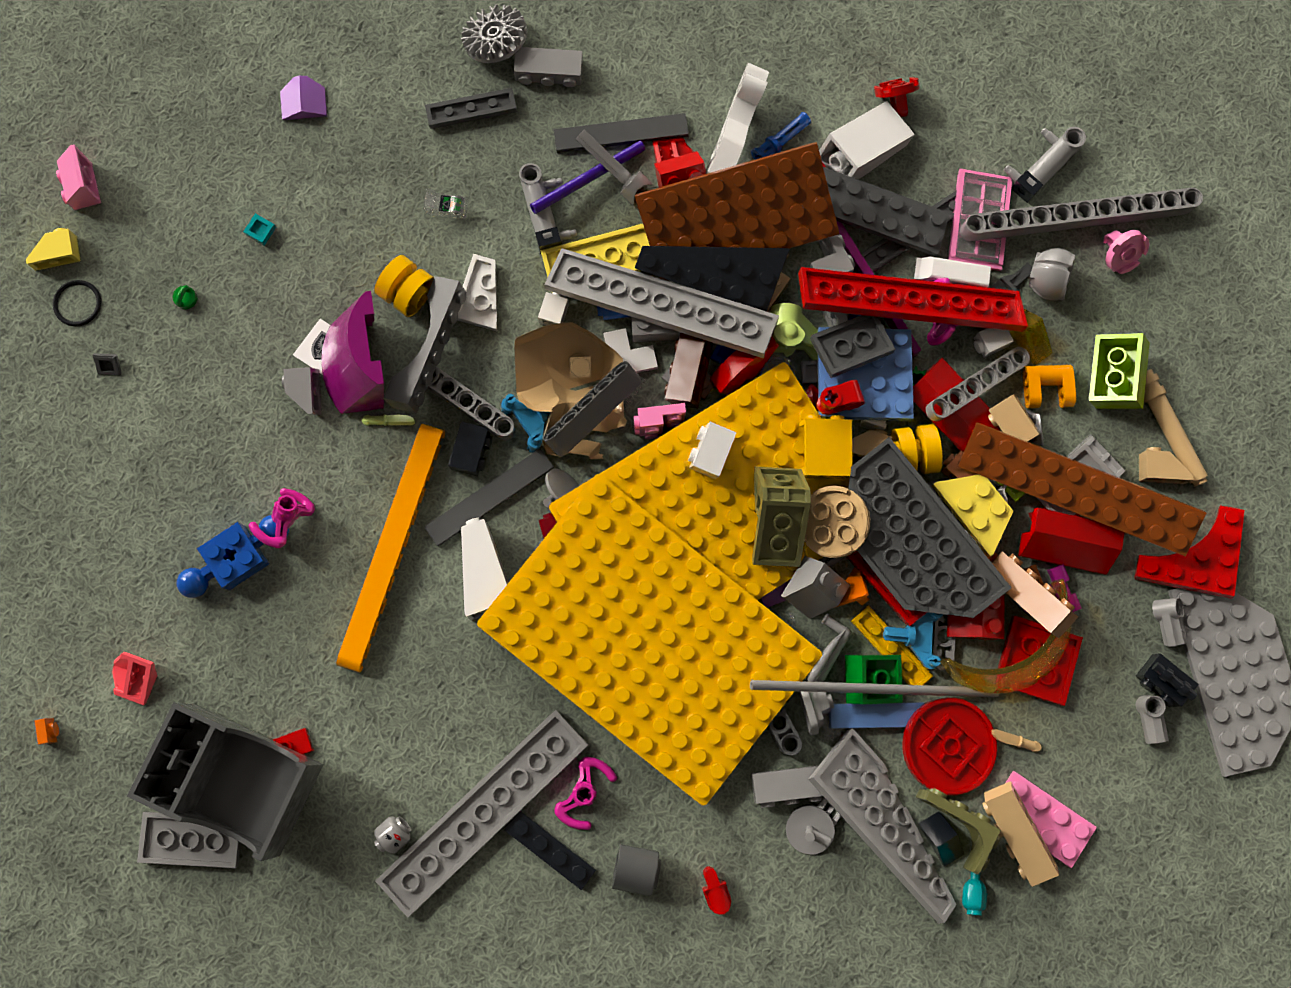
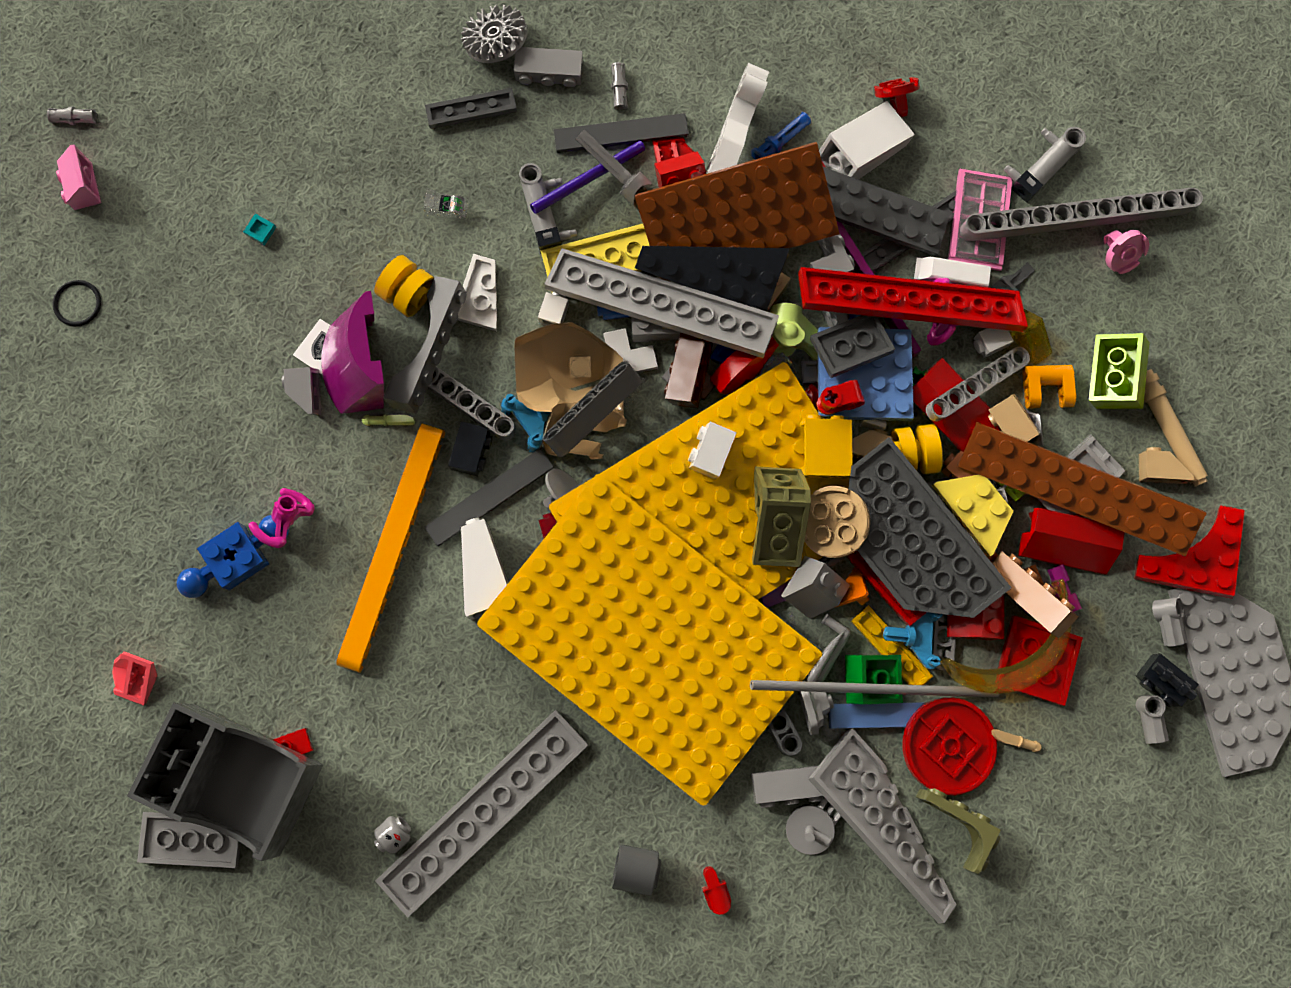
light yellow slope [26,228,81,271] -> none
orange plate [35,718,59,745] -> none
dark grey slope [93,353,121,375] -> none
green tile [172,285,198,310] -> none
medium lavender slope [280,75,327,120] -> none
black plate [504,811,596,890] -> none
dark pink piece [554,756,617,830] -> none
bright pink plate [634,403,686,439] -> none
black slope [918,811,964,867] -> none
teal plant [962,872,987,916] -> none
tan brick [982,781,1059,887] -> none
bright pink plate [1006,771,1097,868] -> none
light grey piece [1029,248,1076,301] -> none
none -> light grey pin [47,107,97,125]
none -> light grey pin [611,62,628,110]

